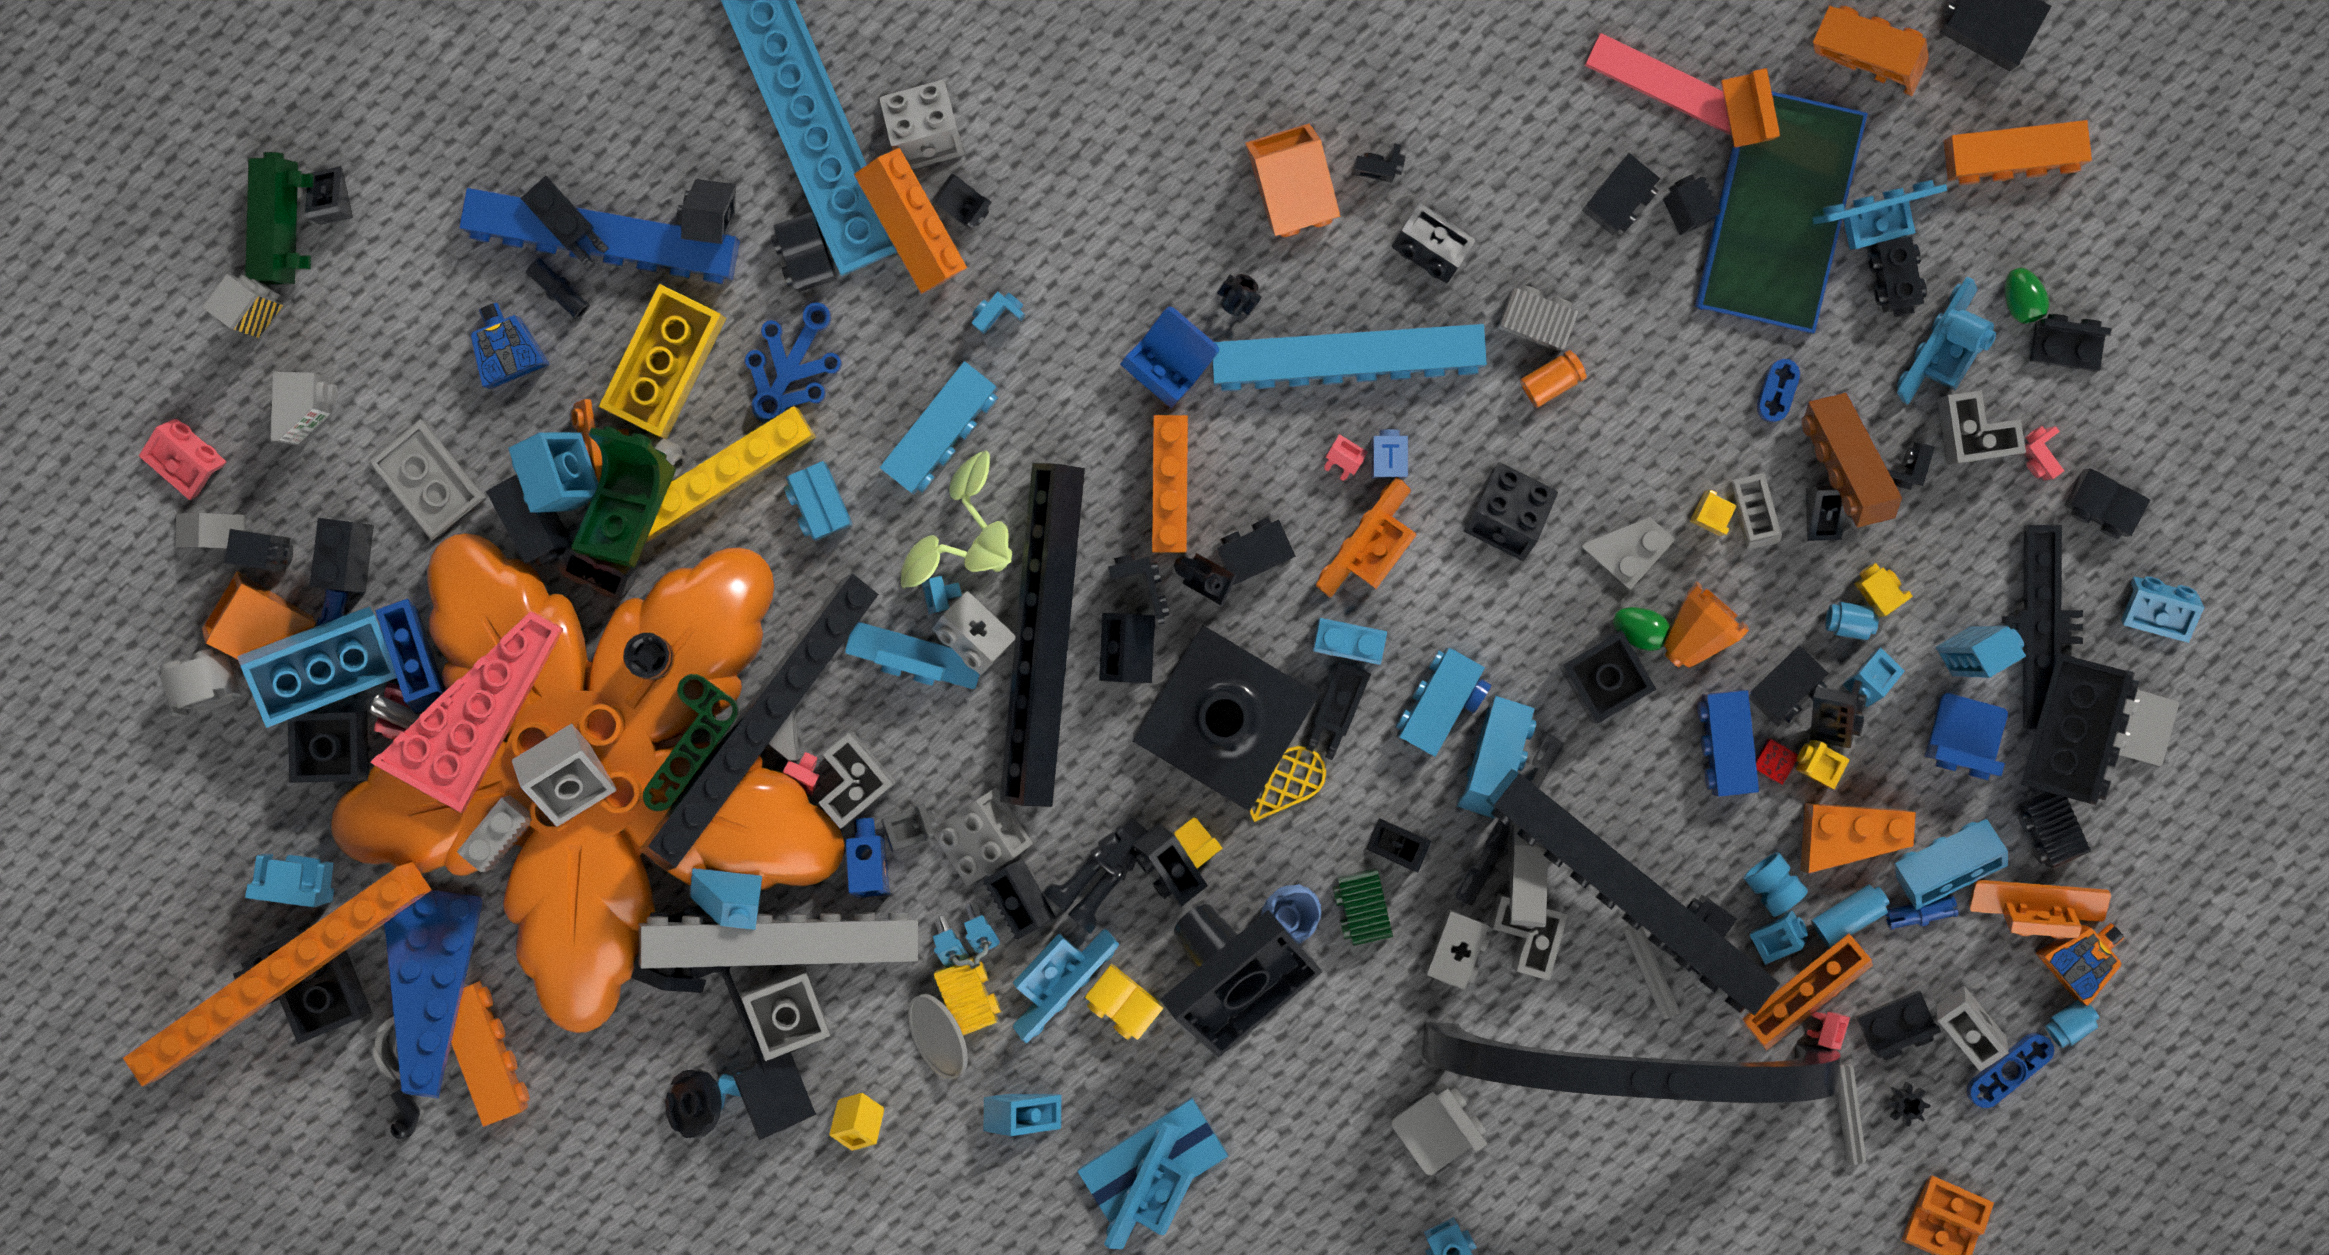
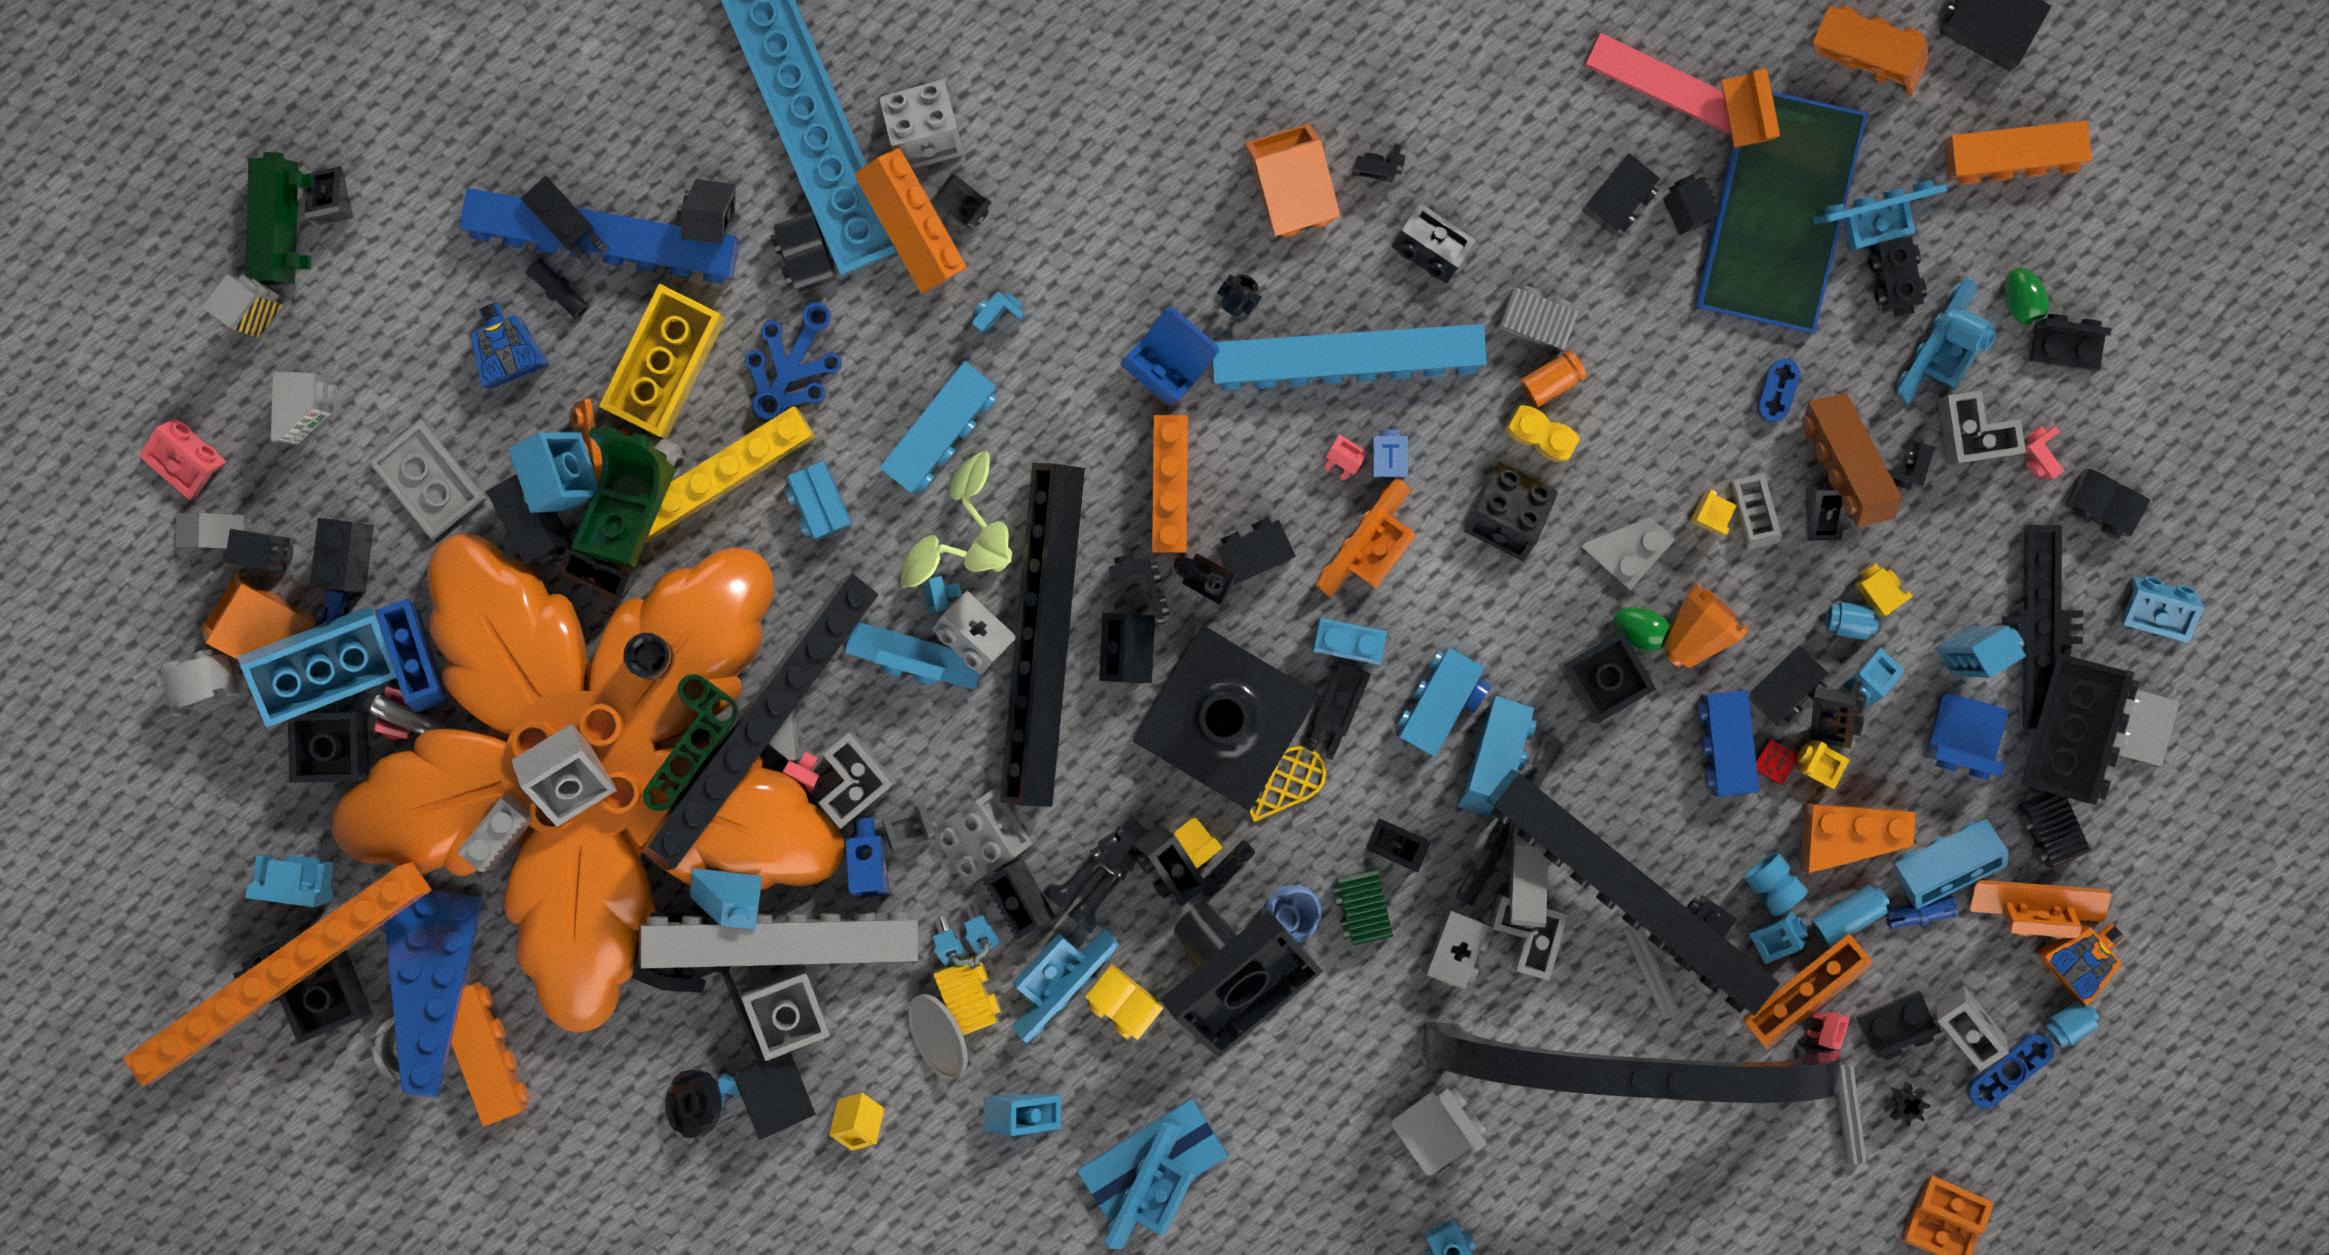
coral wing [370,611,564,813] -> none
black arm [390,1089,420,1140] -> none
none -> black axle [1202,840,1255,897]
none -> yellow brick [1504,405,1580,462]

